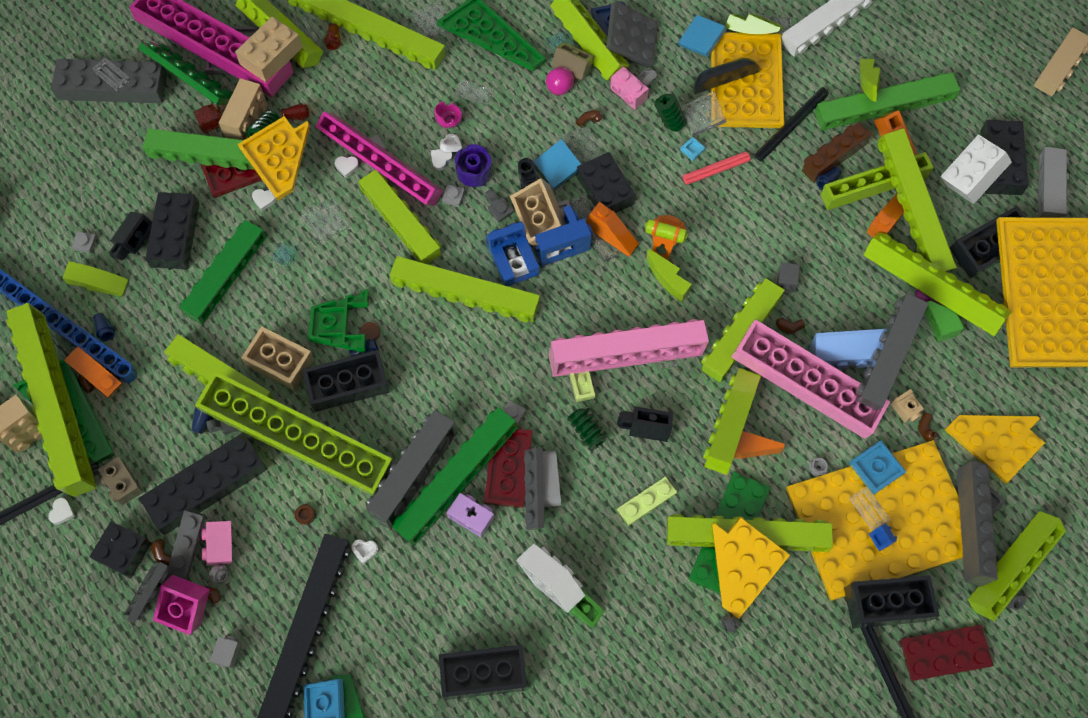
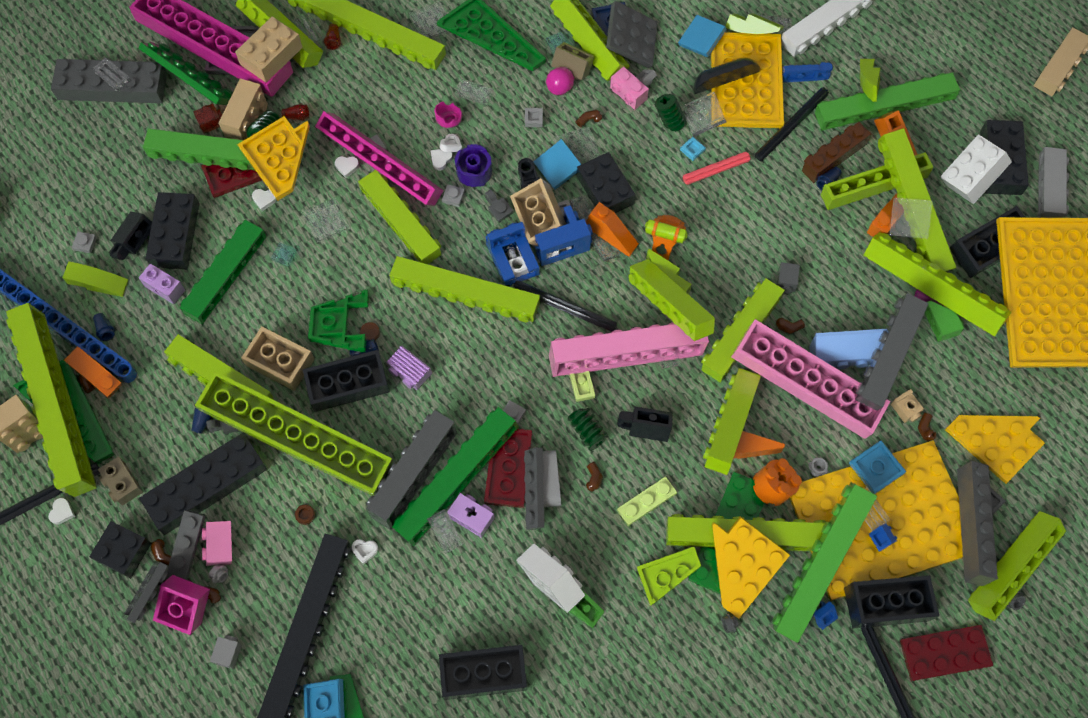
none -> lavender brick [139,264,185,304]
none -> lavender brick [387,346,432,390]
none -> clear plate [427,509,463,554]
none -> black axle [513,280,617,332]
none -> light grey plate [525,108,543,127]
none -> reddish brown arm [586,462,603,492]
none -> lime brick [628,259,715,341]
none -> lime wing [637,547,701,606]
none -> orange brick [753,458,802,506]
none -> bright green brick [772,482,877,643]
none -> blue hinge [782,62,833,83]
none -> blue tile [813,601,838,630]
none -> clear tile [889,198,933,239]

